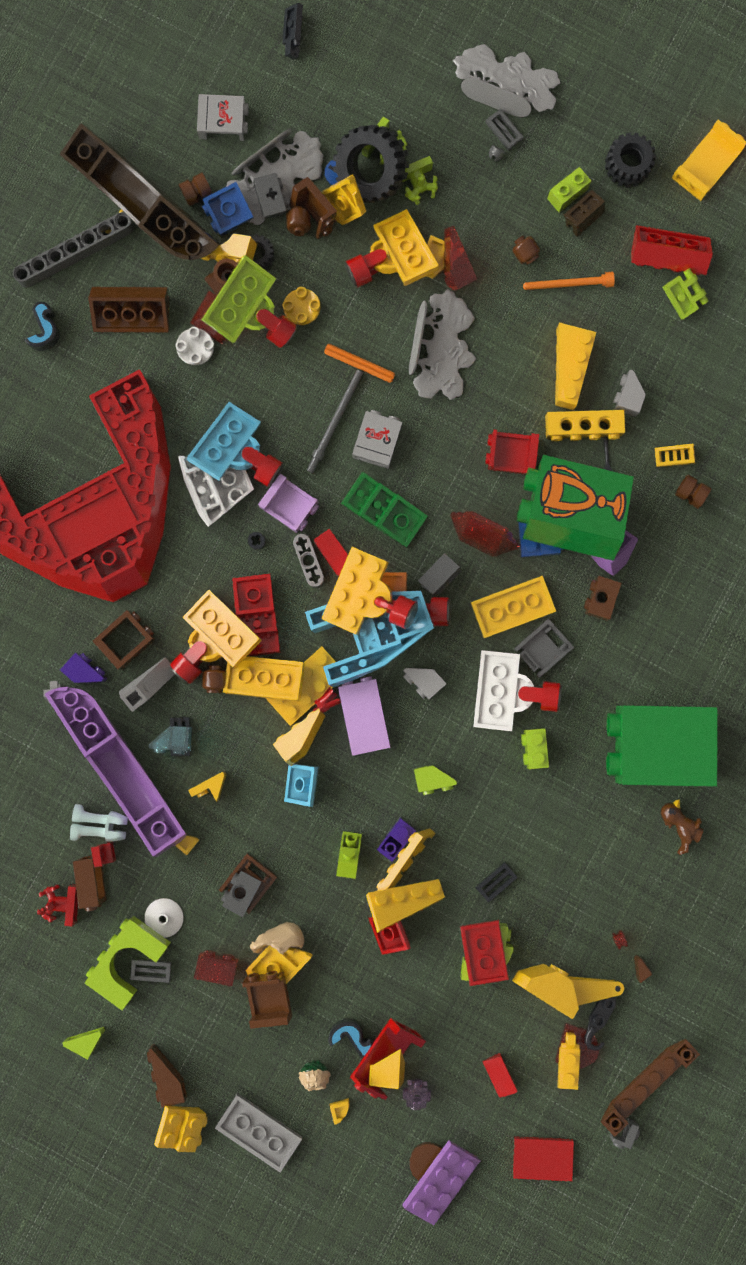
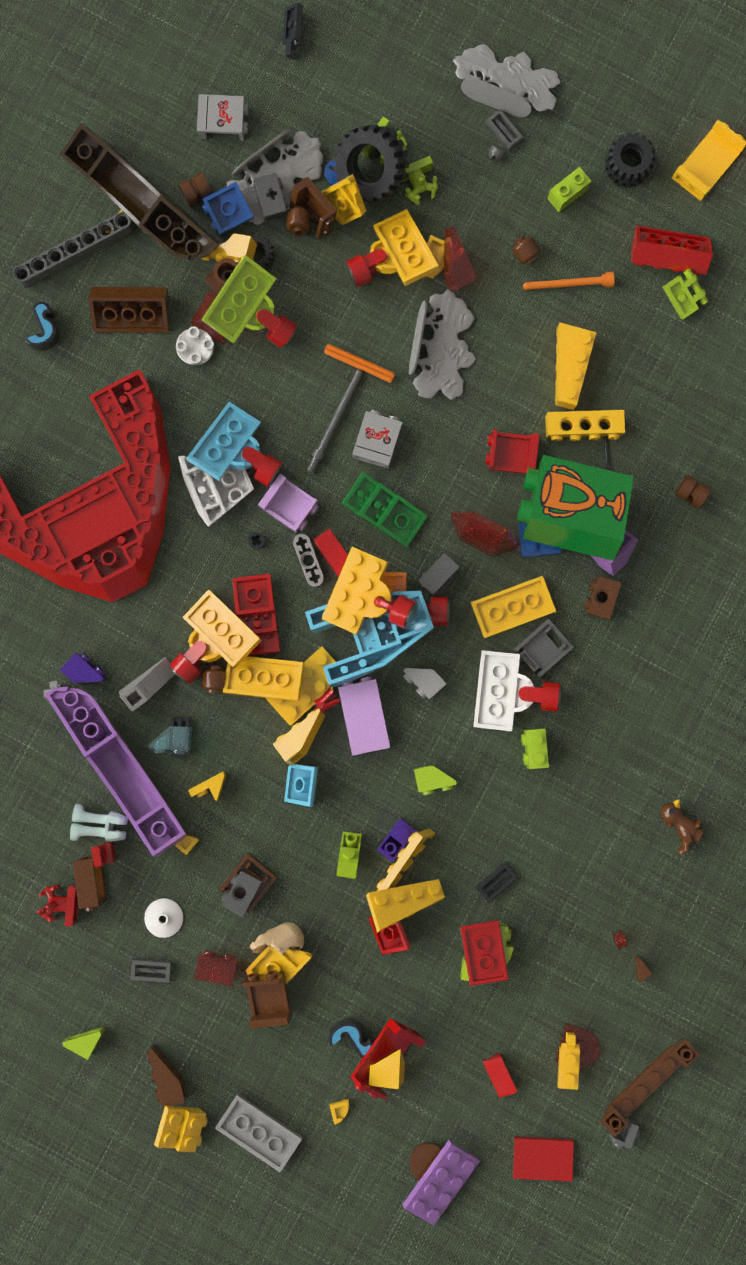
lime arch [85,916,171,1011] -> none
reddish brown window [93,610,156,670] -> none
yellow dish [282,287,321,325] -> none
tan piece [299,1060,331,1091] -> none
clear purple brick [403,1079,431,1110] -> none
yellow slope [512,964,624,1051] -> none
dark brown hinge [564,190,605,237] -> none
green brick [606,706,717,786] -> none
light grey slope [613,370,646,417] -> none
yellow slope [655,444,695,467] -> none

